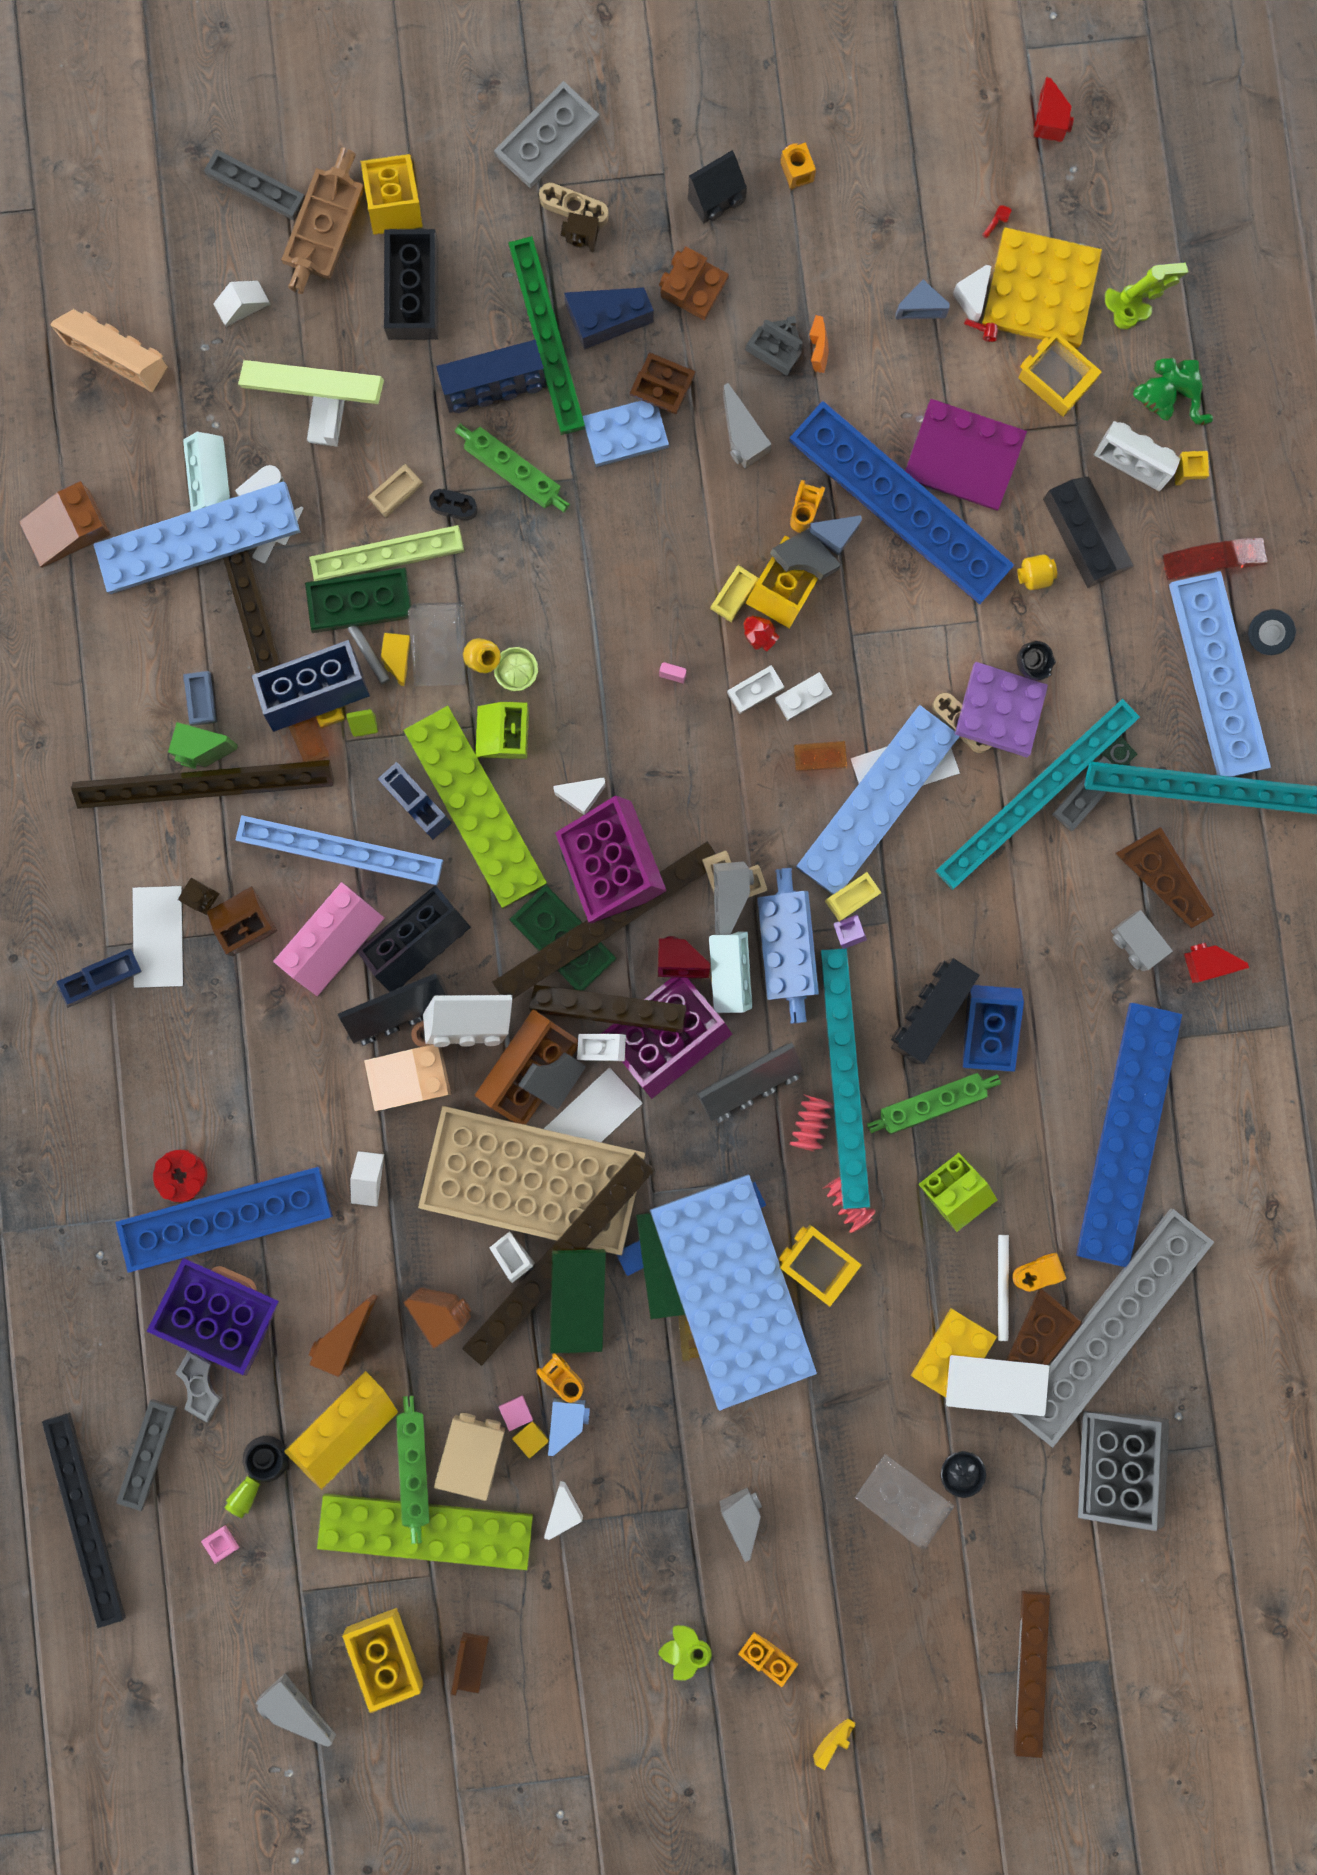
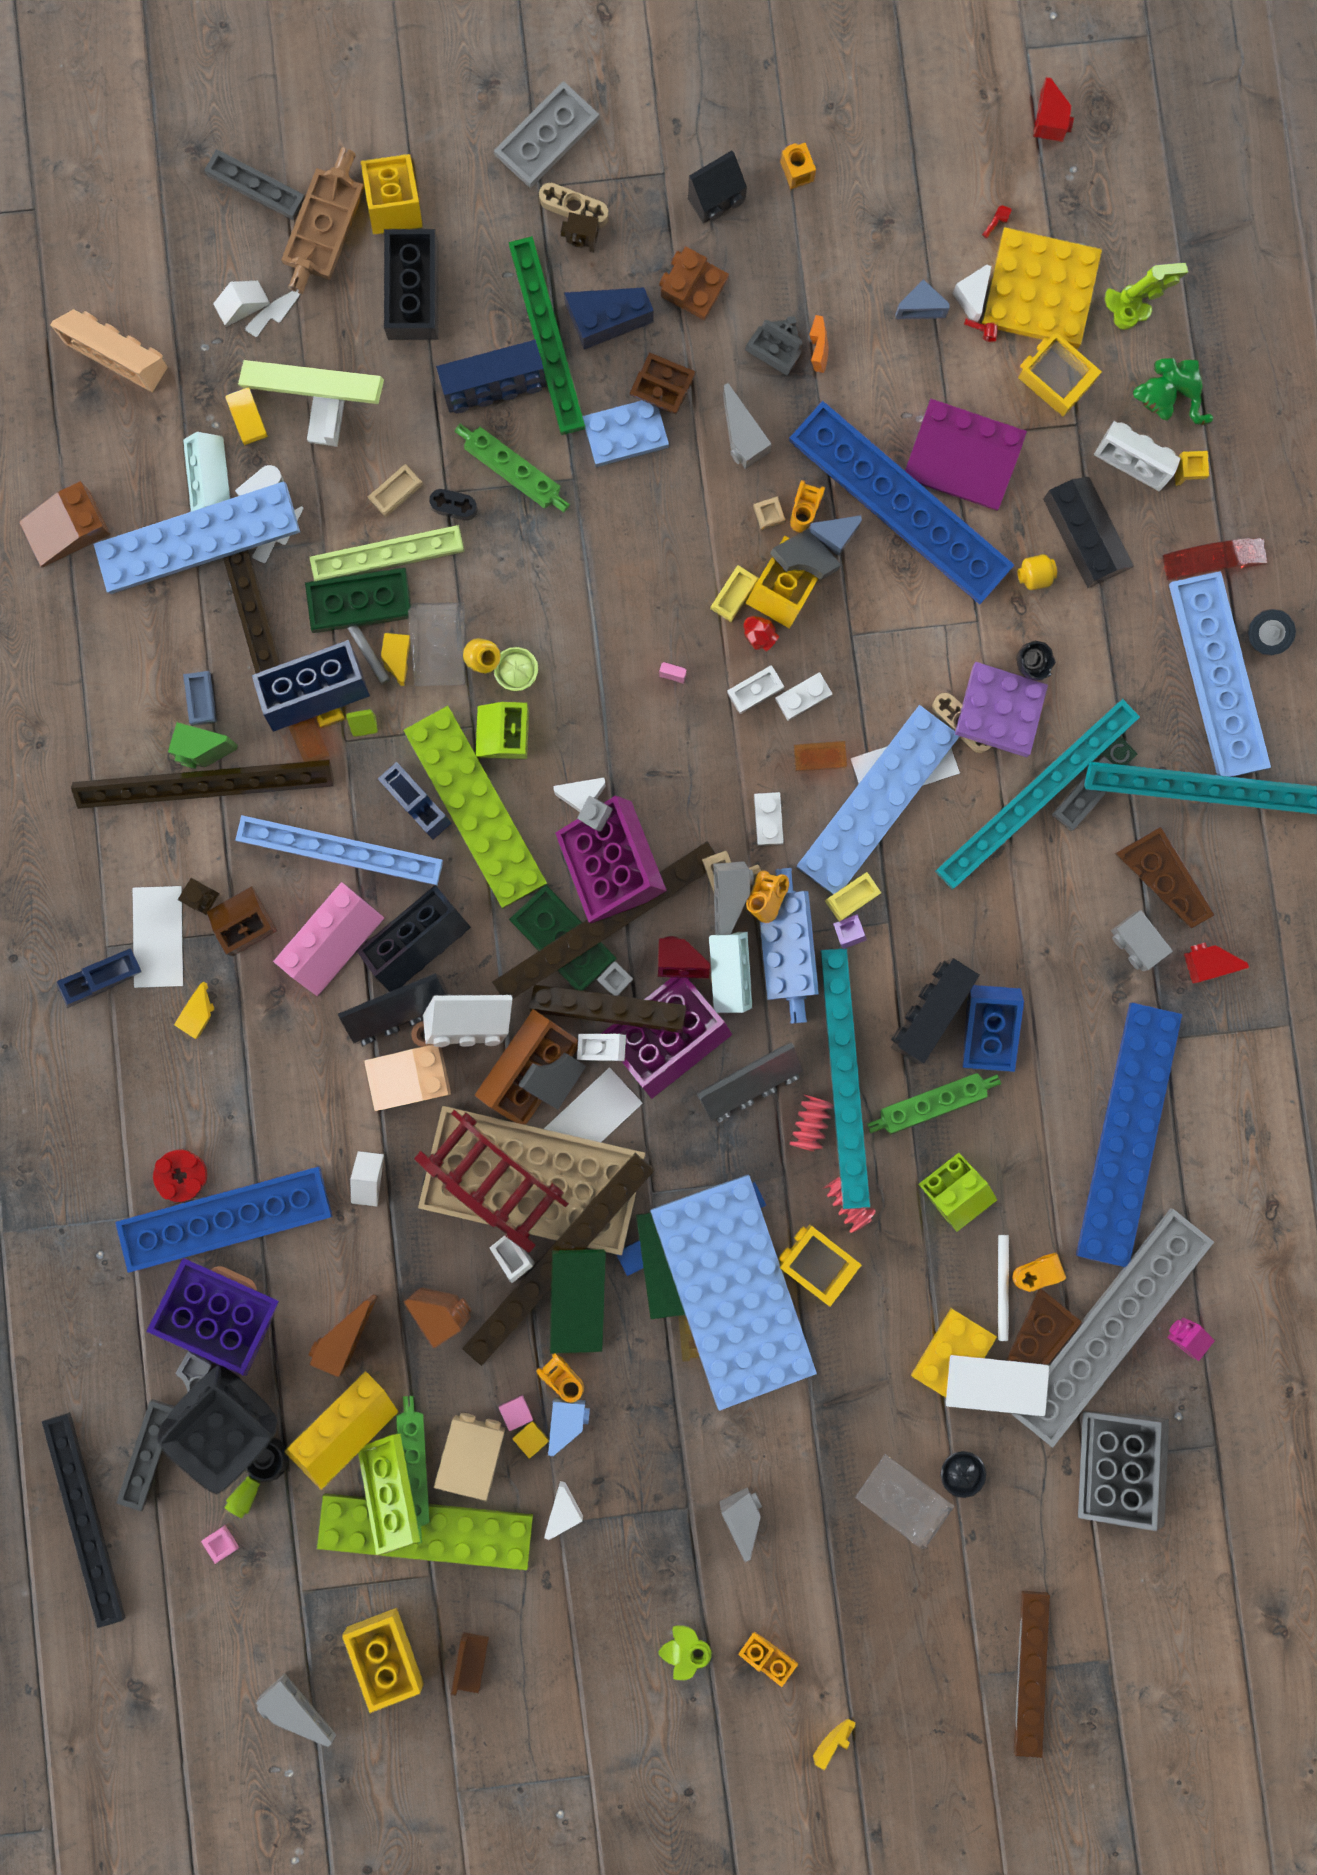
none -> black piece [157,1365,277,1495]
none -> yellow slope [174,982,214,1039]
none -> yellow slope [225,387,268,446]
none -> white sticker [245,289,300,337]
none -> lime plate [358,1434,420,1555]
none -> dark red fence [414,1110,569,1253]
none -> light grey plate [577,796,613,832]
none -> light grey plate [597,961,633,996]
none -> light orange piece [746,870,789,923]
none -> tan tile [753,496,786,530]
none -> white plate [754,792,783,846]
none -> dark pink slope [1167,1318,1215,1361]

